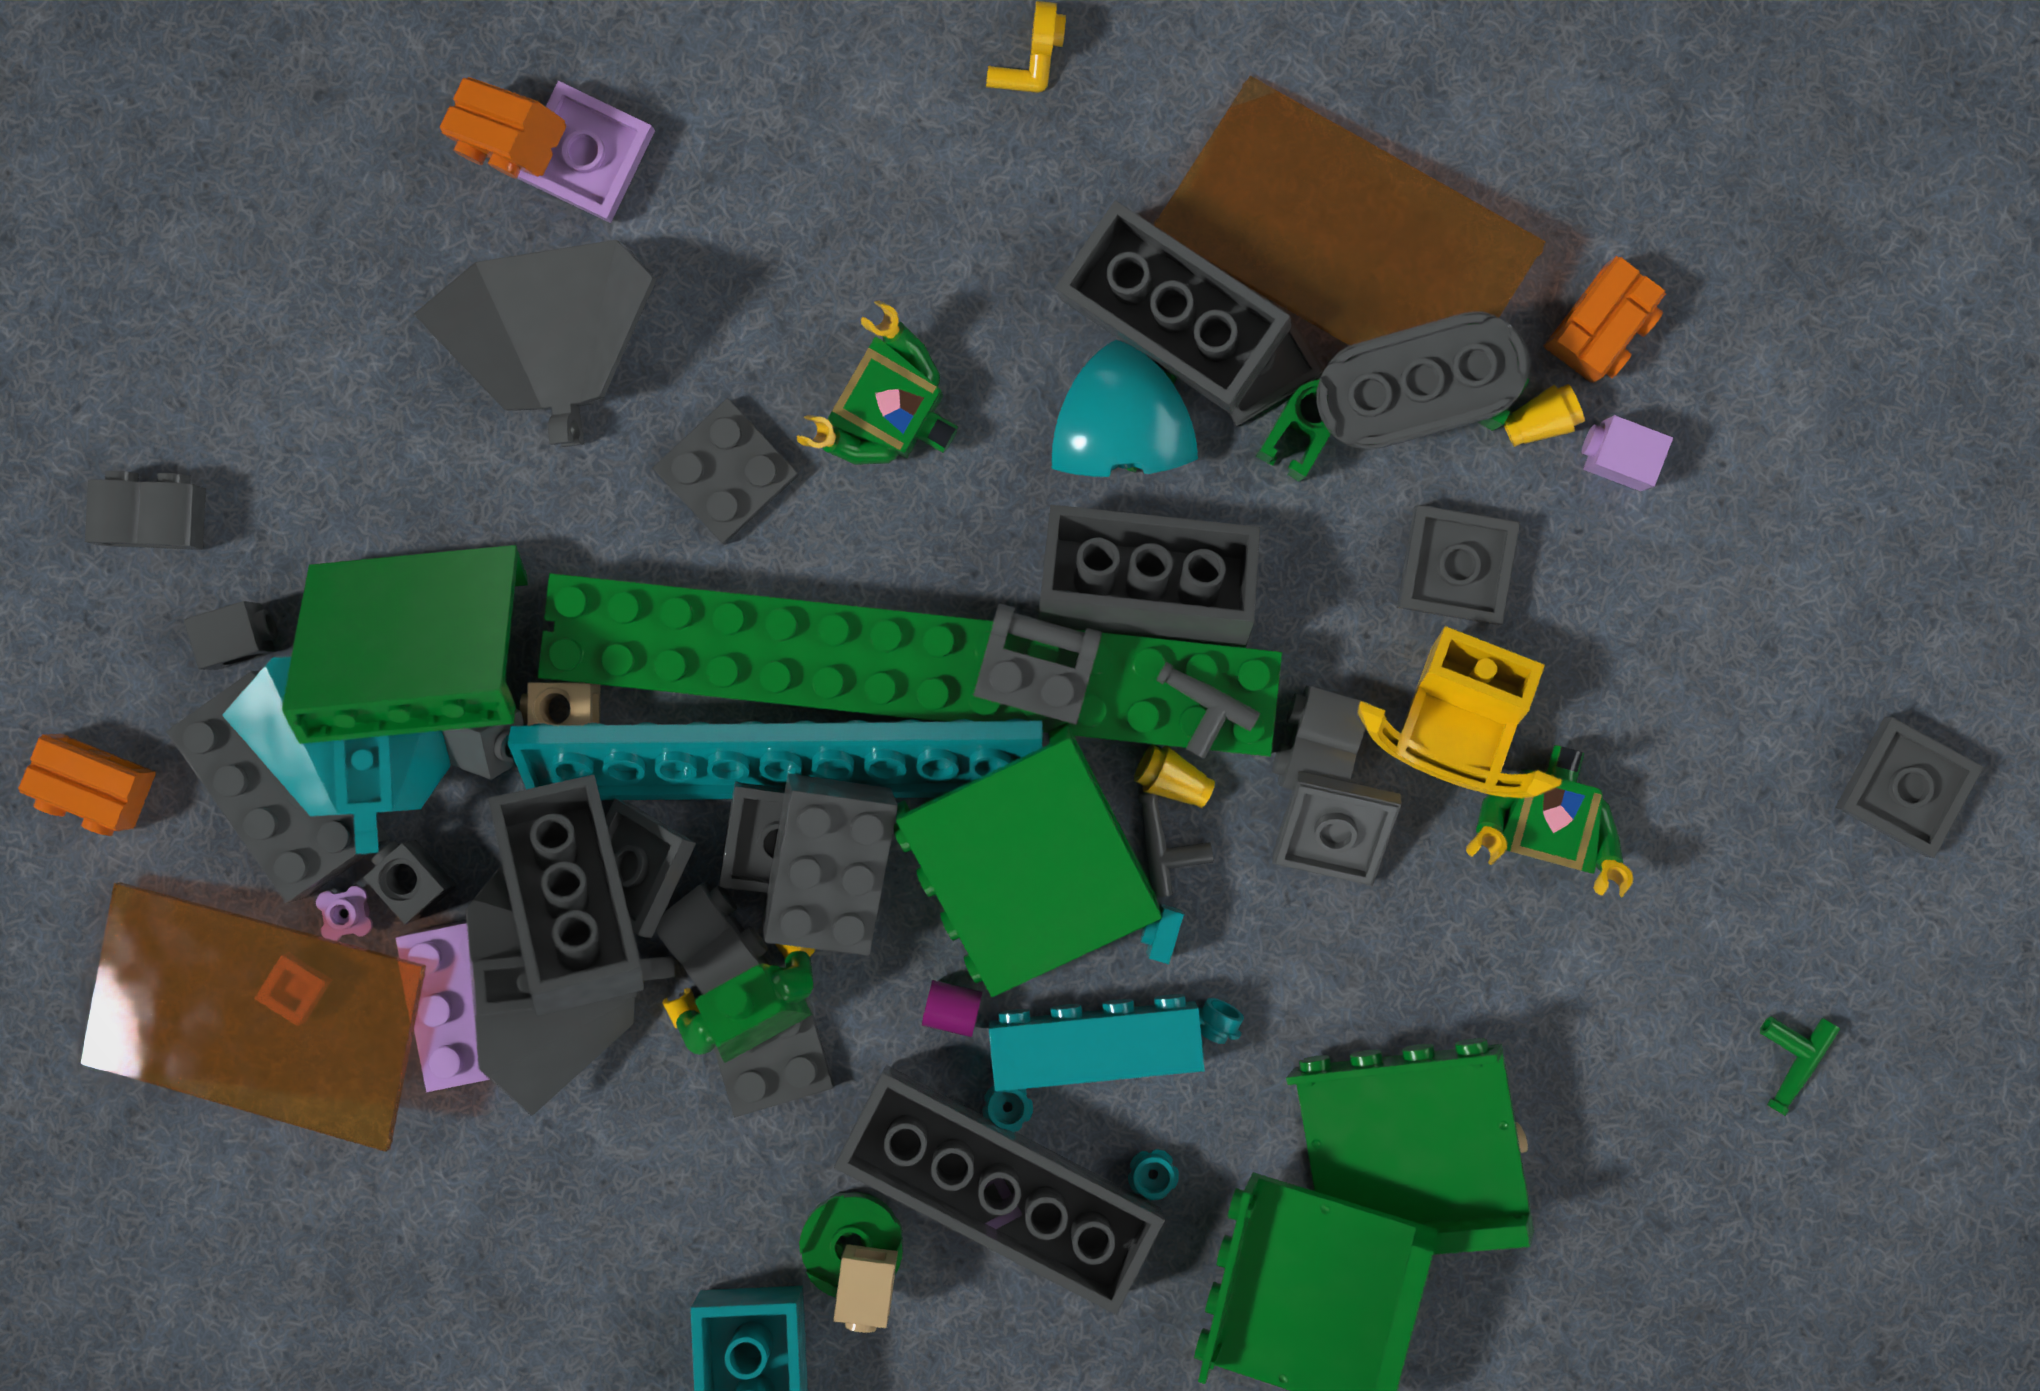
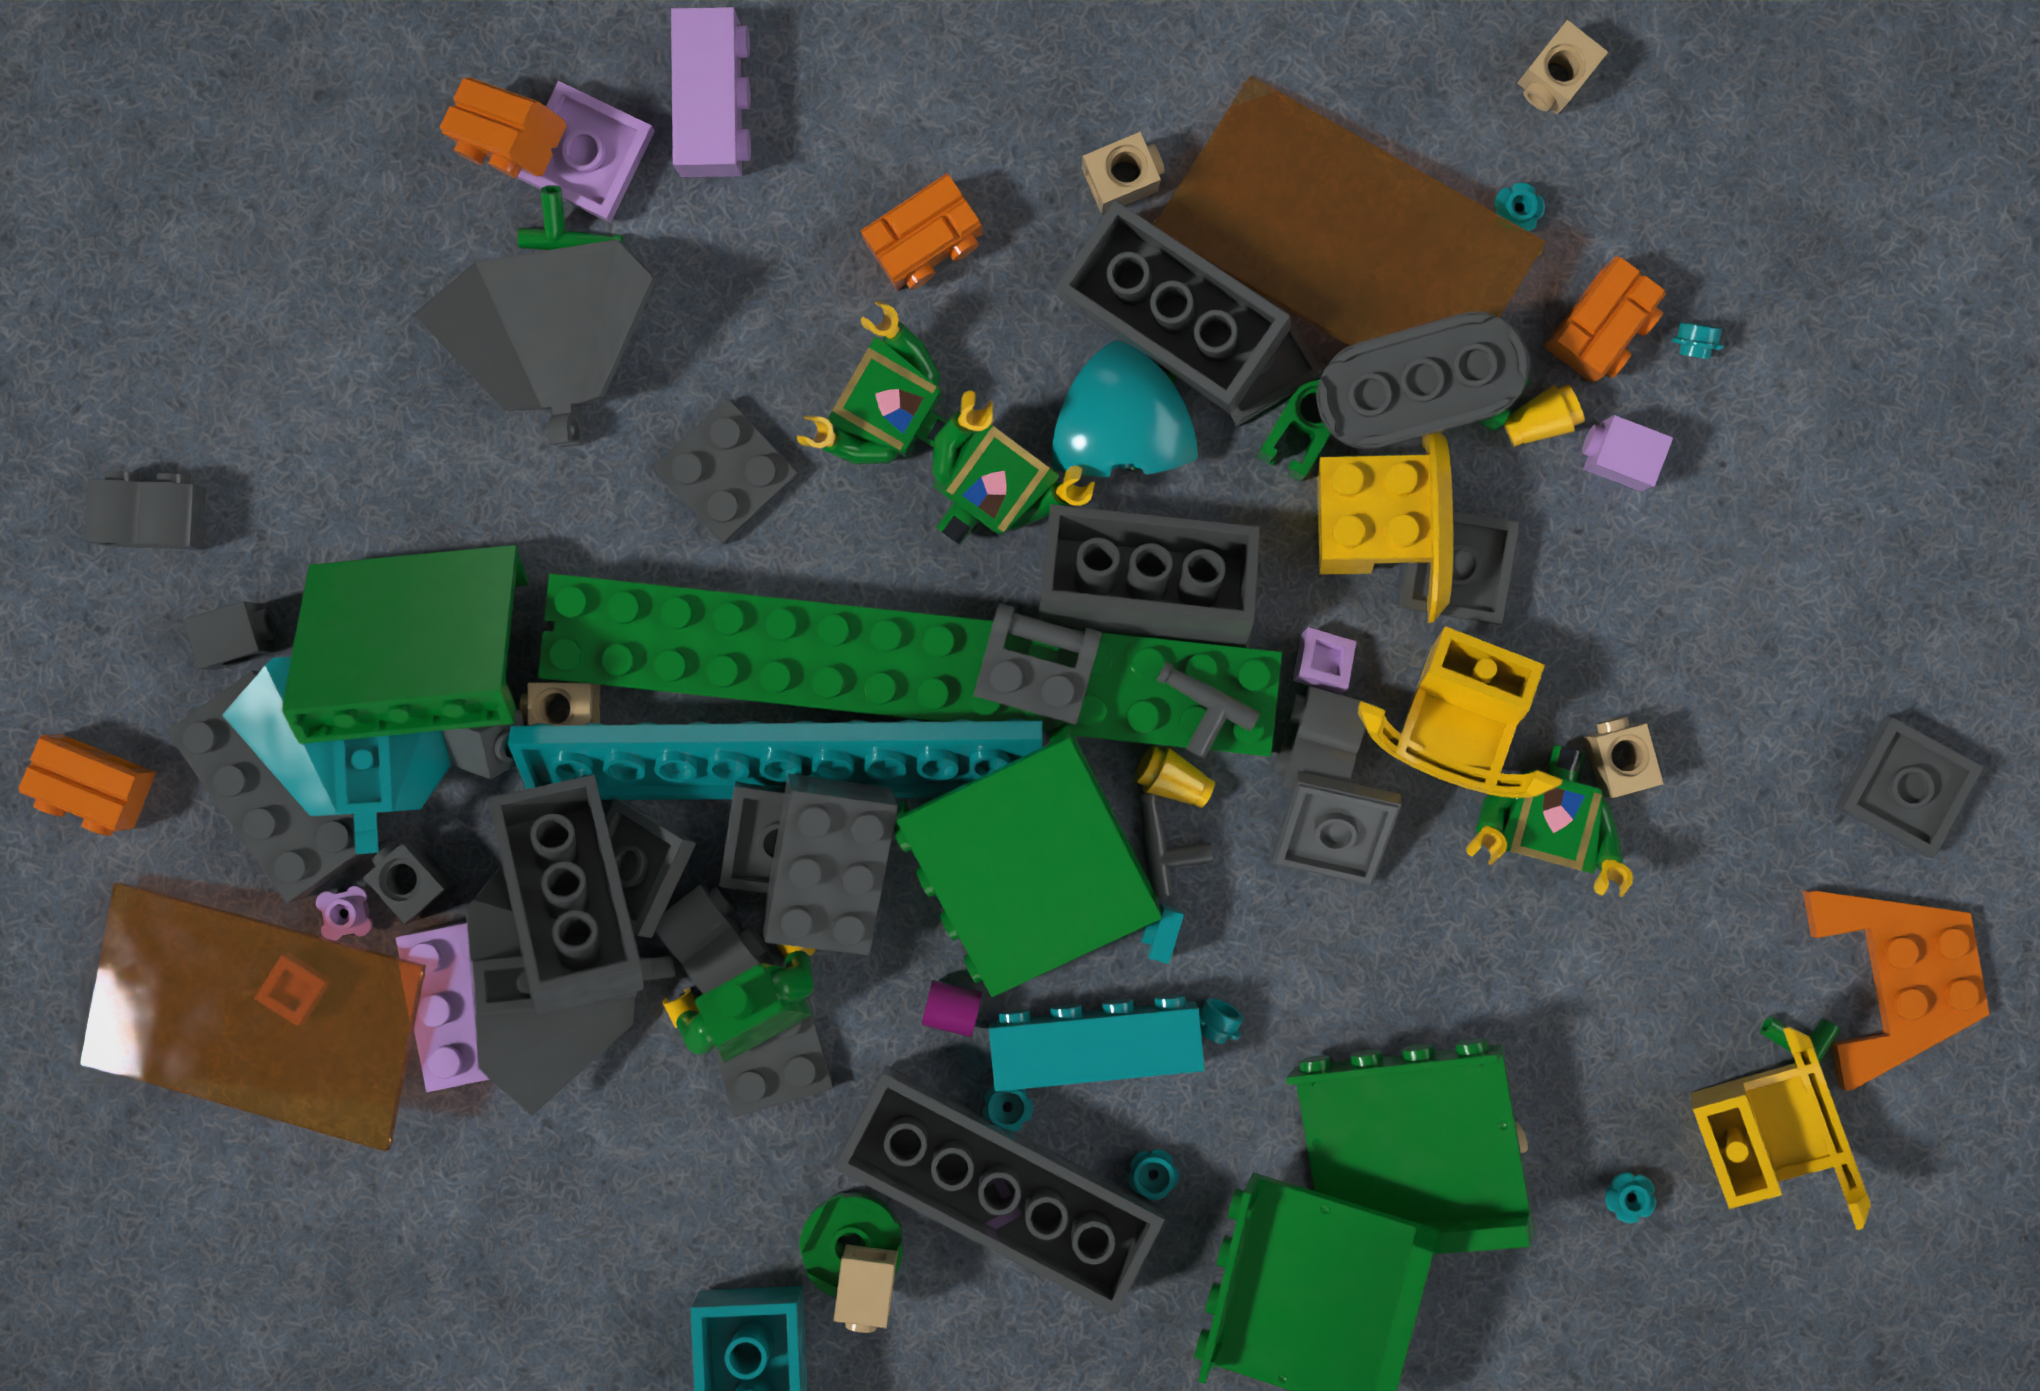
yellow plate [986,1,1066,93] -> none
none -> green piece [517,185,624,250]
none -> lavender brick [671,7,751,177]
none -> orange brick [860,173,983,291]
none -> torso [932,391,1095,546]
none -> tan brick [1082,131,1165,215]
none -> lavender plate [1293,627,1357,695]
none -> yellow piece [1317,432,1453,623]
none -> teal plate [1494,182,1545,234]
none -> tan brick [1518,20,1608,115]
none -> tan brick [1584,716,1664,798]
none -> teal plate [1605,1172,1657,1224]
none -> teal plate [1672,322,1724,359]
none -> yellow piece [1690,1025,1871,1230]
none -> orange wing [1803,889,1990,1091]

